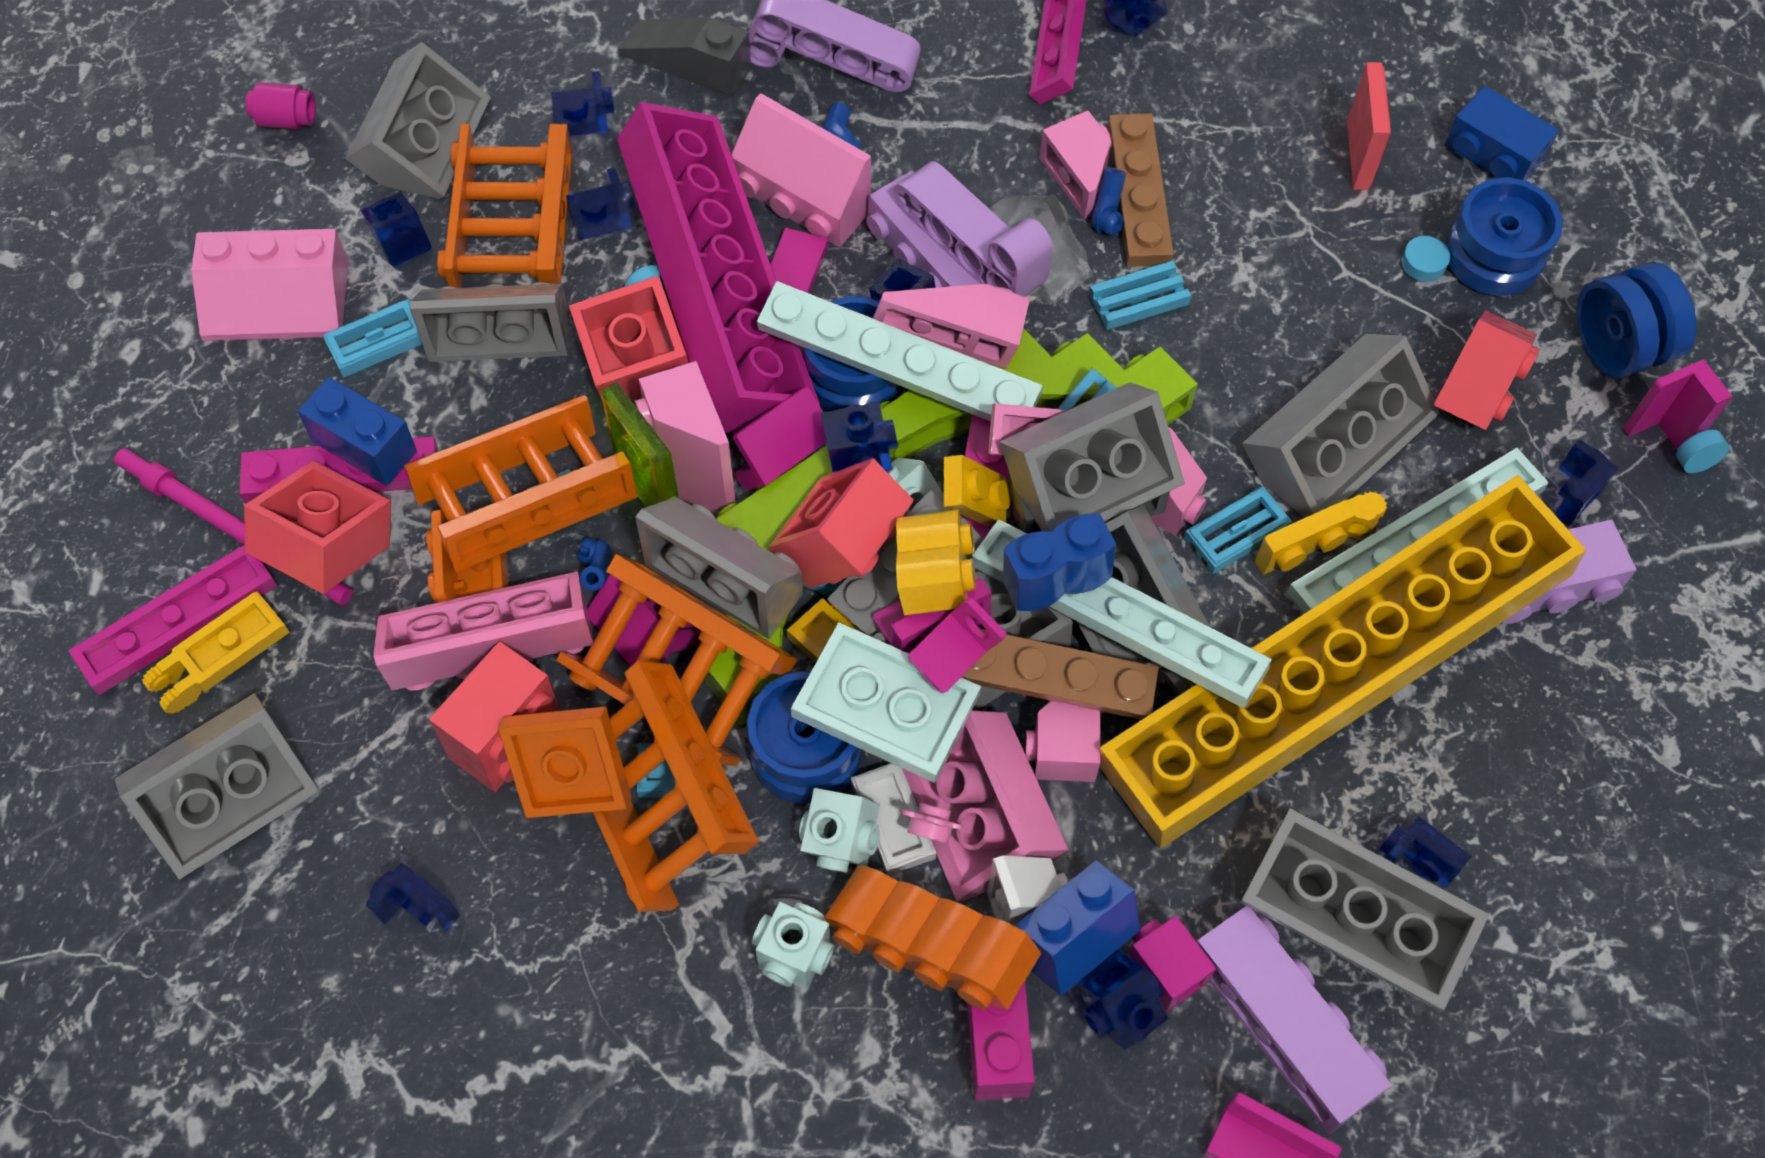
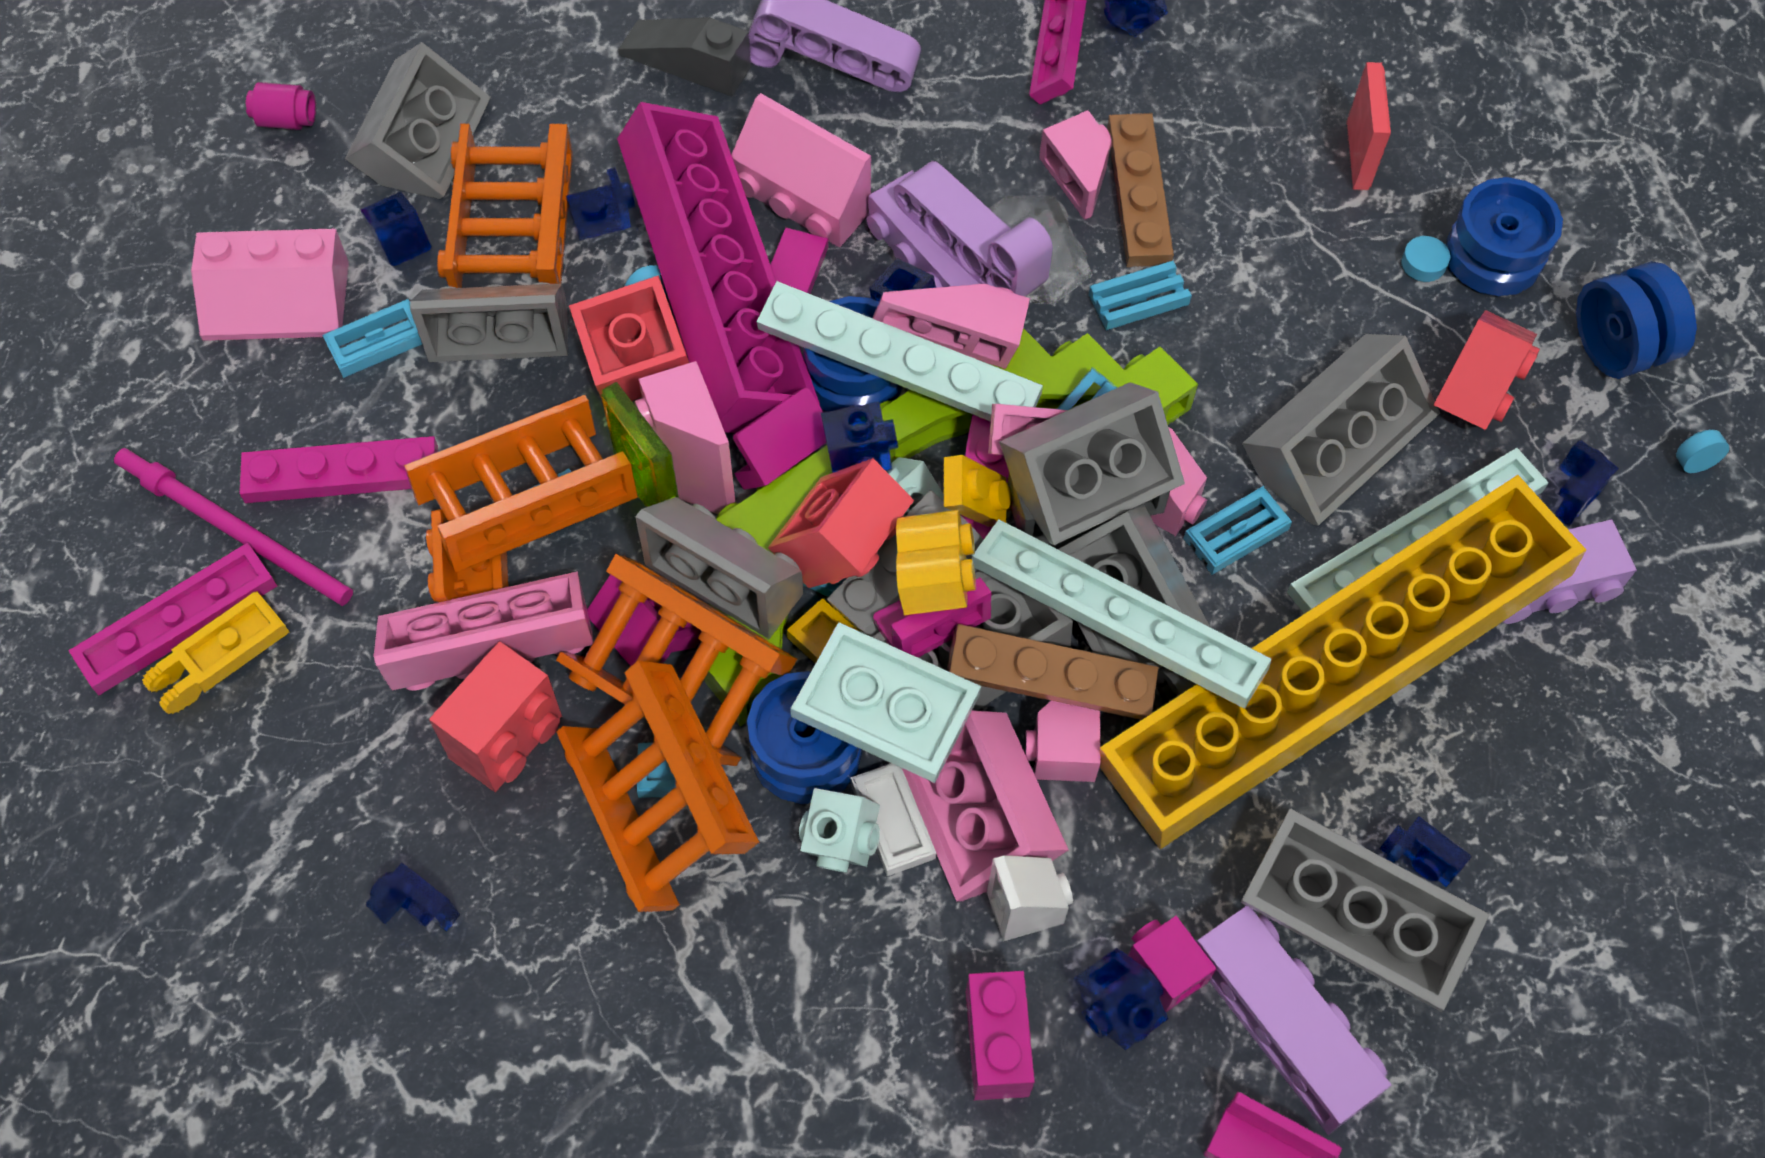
light grey slope [114,693,319,880] -> none
coral brick [244,461,391,594] -> none
blue brick [297,377,418,487] -> none
orange tile [498,707,632,818] -> none
clear blue bracket [551,71,615,136] -> none
blue arm [577,537,612,591] -> none
light aqua brick [752,902,835,990] -> none
blue arm [822,103,861,149] -> none
orange brick [824,865,1041,1011] -> none
bright pink plate [901,803,964,843] -> none
dark pink bracket [907,597,1007,694] -> none
blue brick [1003,514,1116,611] -> none
blue brick [1015,861,1141,996] -> none
blue arm [1091,168,1127,236] -> none
yellow hinge [1254,491,1387,575] -> none
blue brick [1445,85,1559,181] -> none
dark pink panel [1623,359,1733,450] -> none

